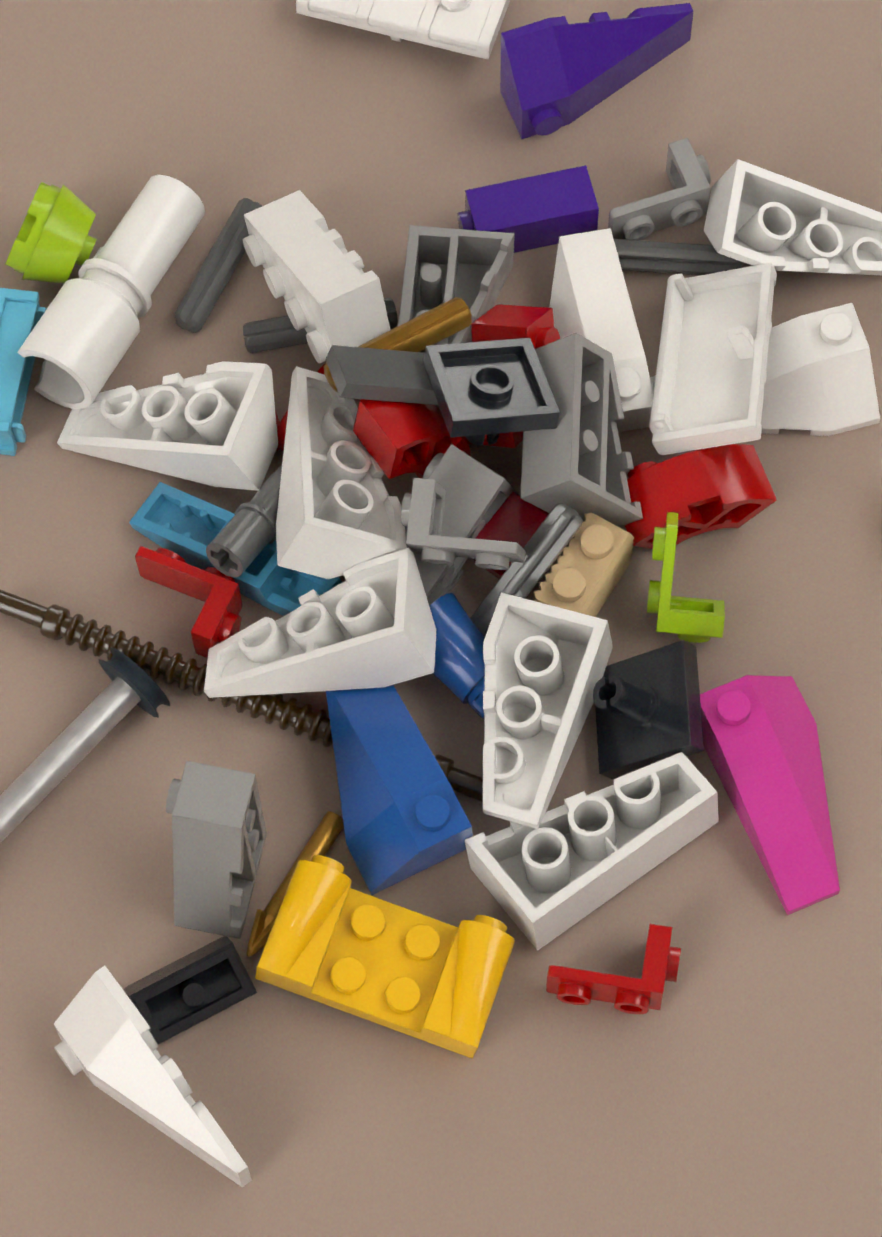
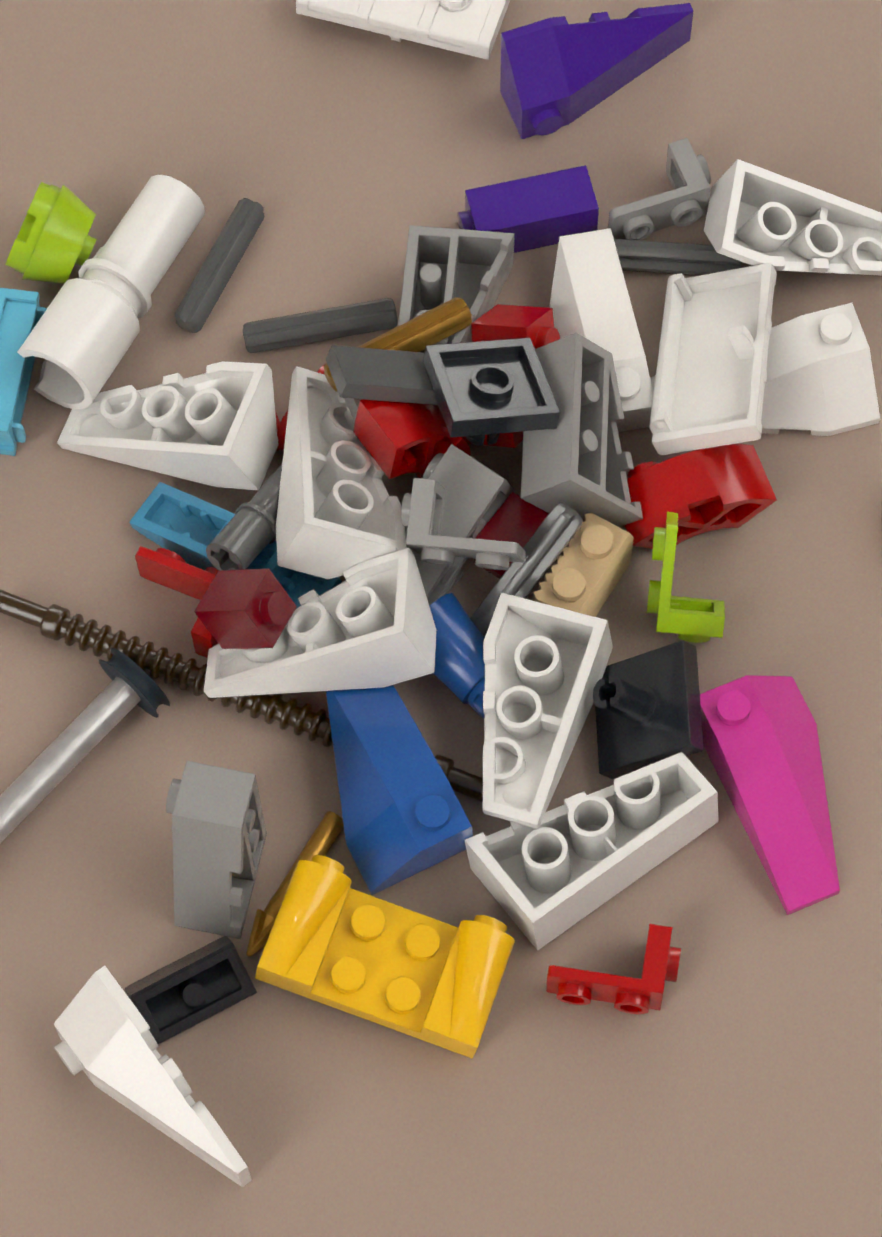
white wedge [242,190,391,364] -> none
none -> dark red brick [194,569,297,649]

